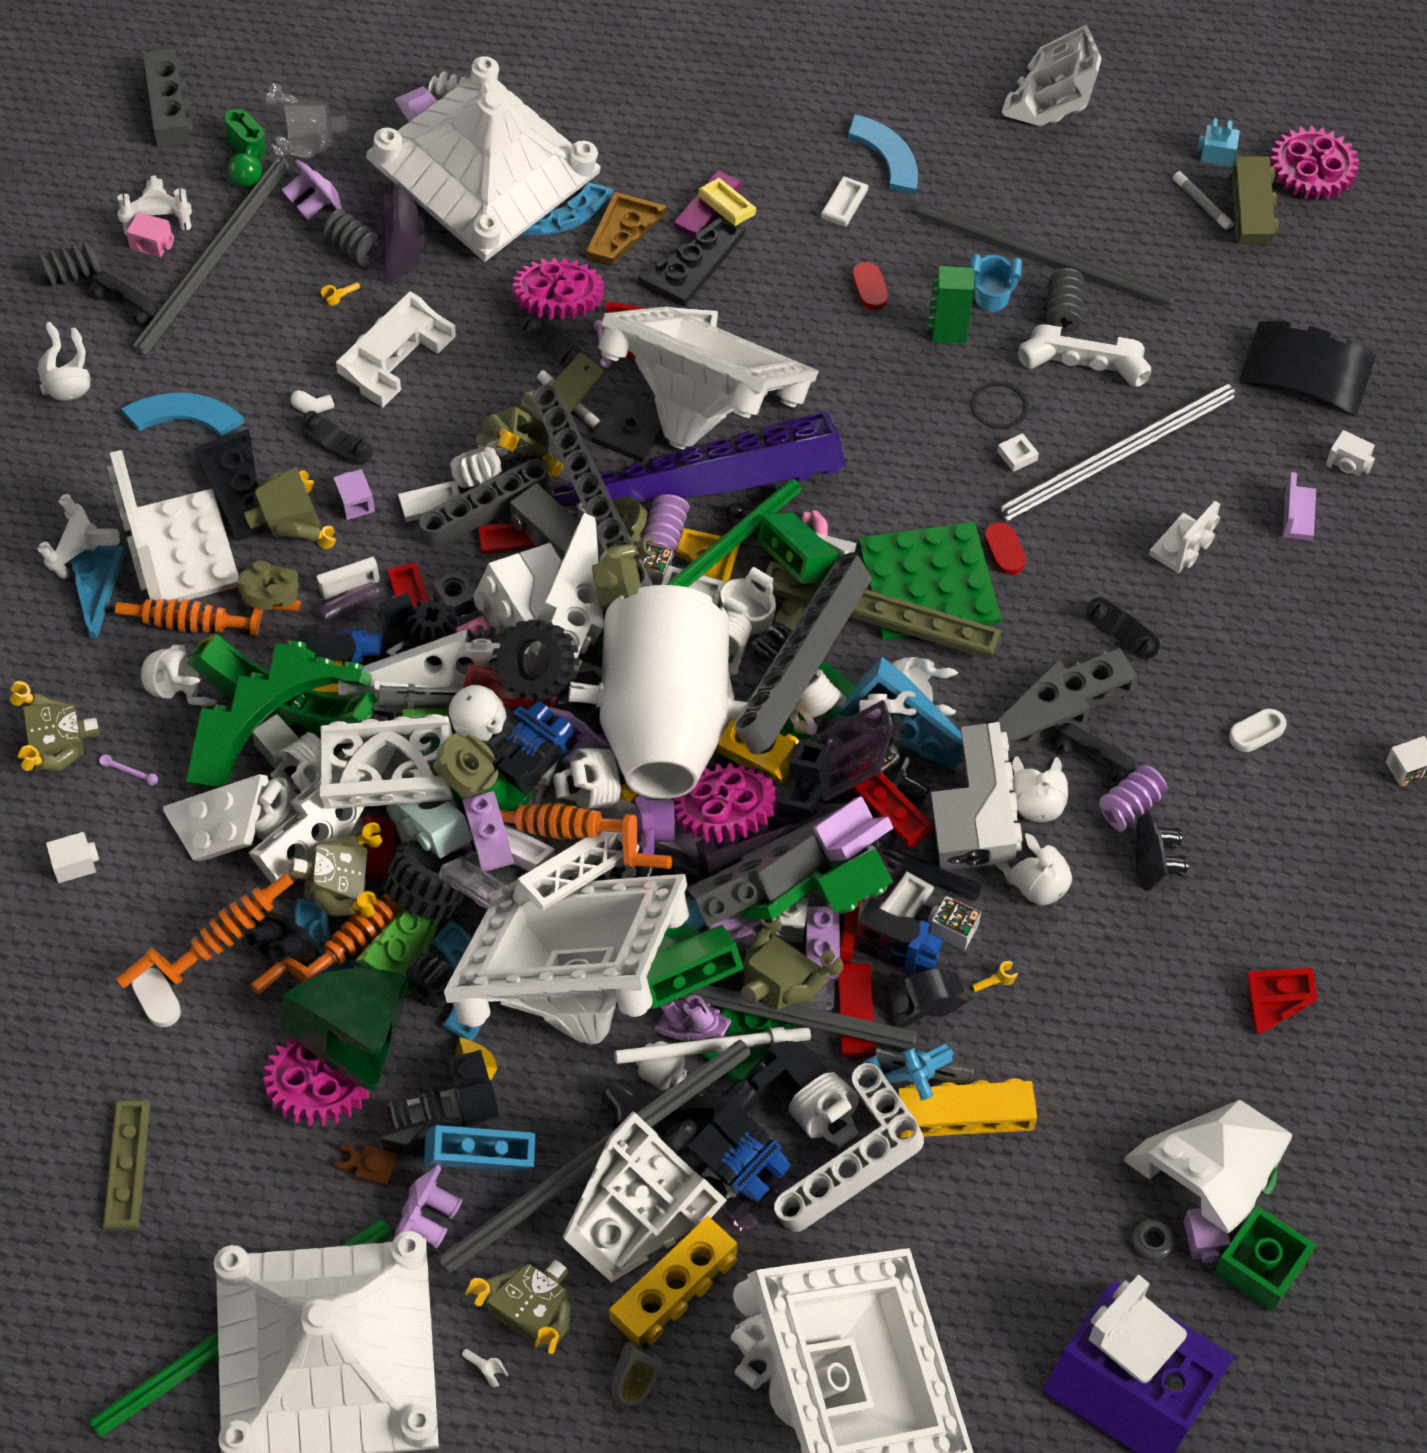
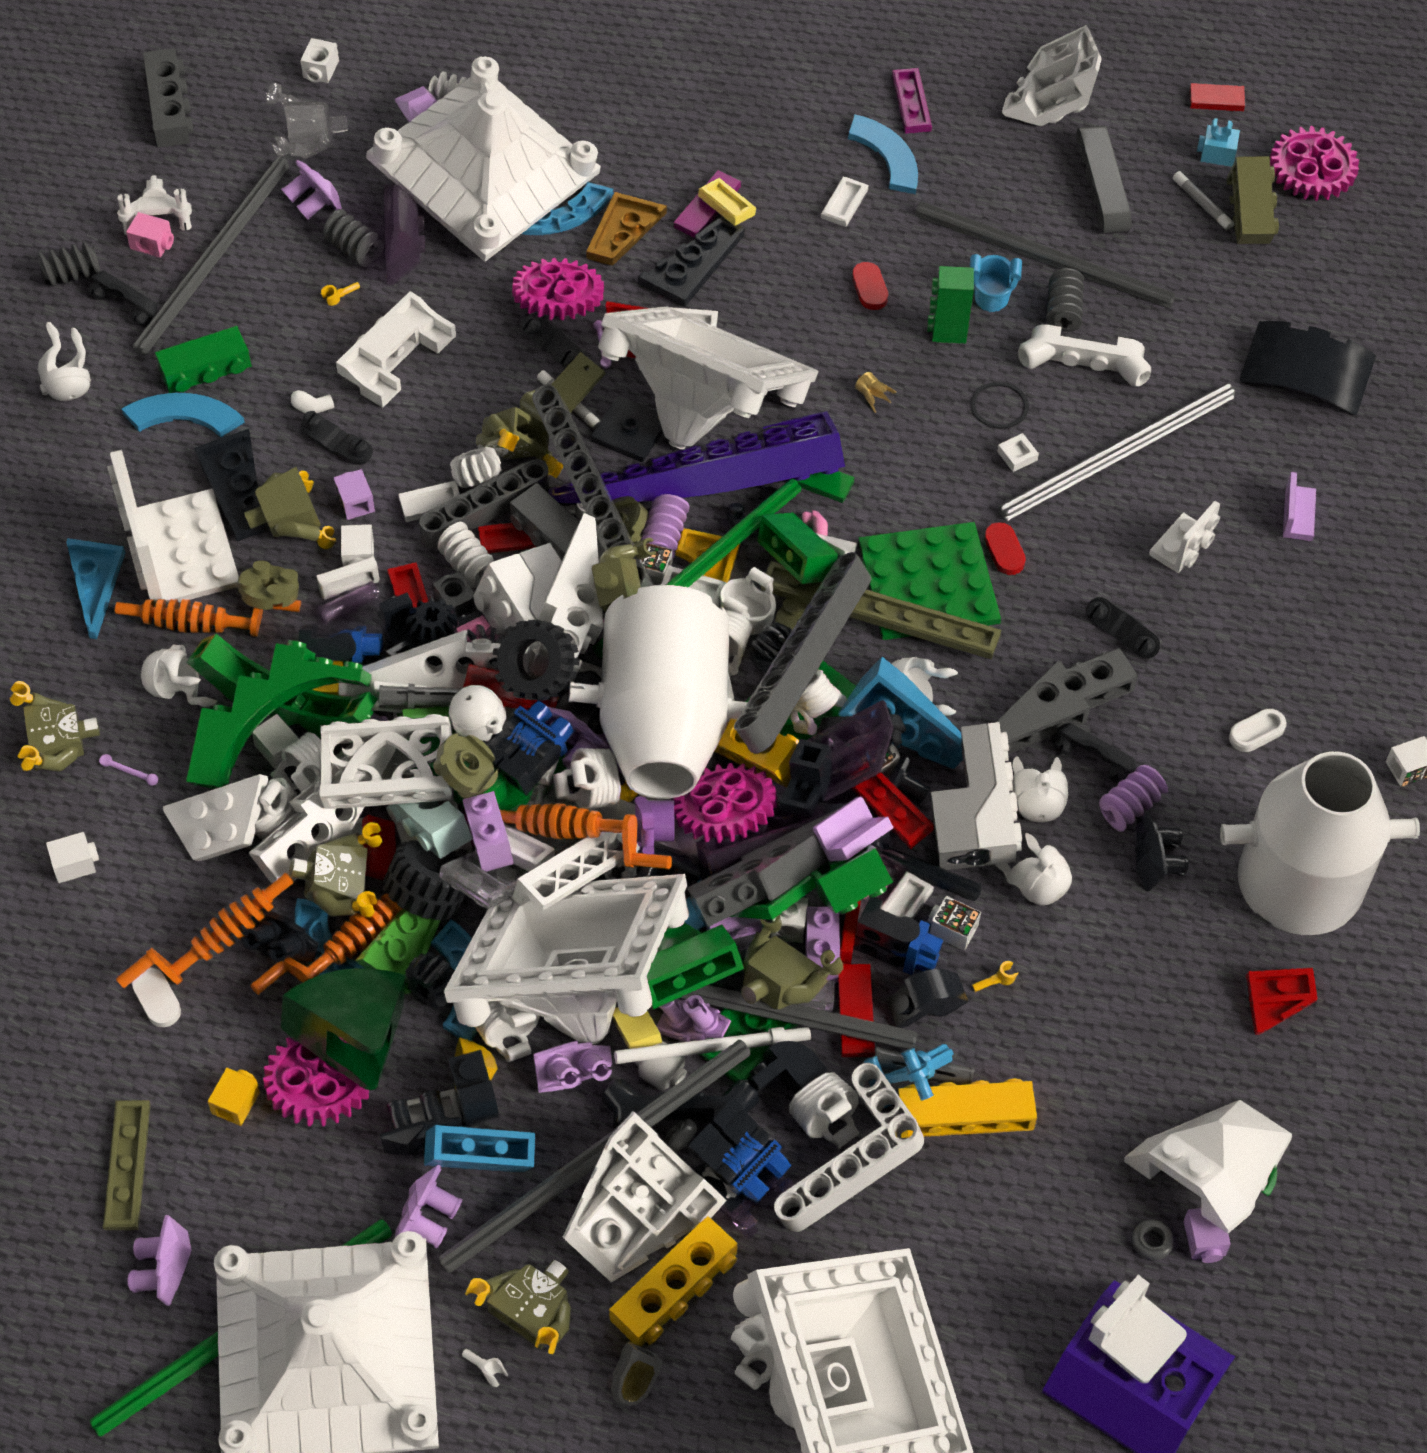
white axle [38,494,120,579] -> none
green beam [225,109,265,188] -> none
reddish brown plate [334,1144,399,1188] -> none
white plate [860,691,916,716] -> none
green brick [1214,1205,1316,1312] -> none
white brick [1325,430,1375,477] -> none
none -> lavender connector [128,1215,191,1306]
none -> green brick [155,326,252,393]
none -> yellow brick [207,1068,260,1126]
none -> white brick [300,38,339,83]
none -> white brick [341,525,374,567]
none -> white piece [438,522,494,588]
none -> white piece [475,1001,540,1062]
none -> lavender connector [533,1041,612,1093]
none -> light yellow tile [612,1007,662,1049]
none -> green tile [789,471,855,503]
none -> pearl gold piece [855,372,897,413]
none -> magenta tile [892,68,932,134]
none -> beam [1076,125,1131,234]
none -> tile [1190,83,1245,112]
none -> white piece [1220,752,1420,935]

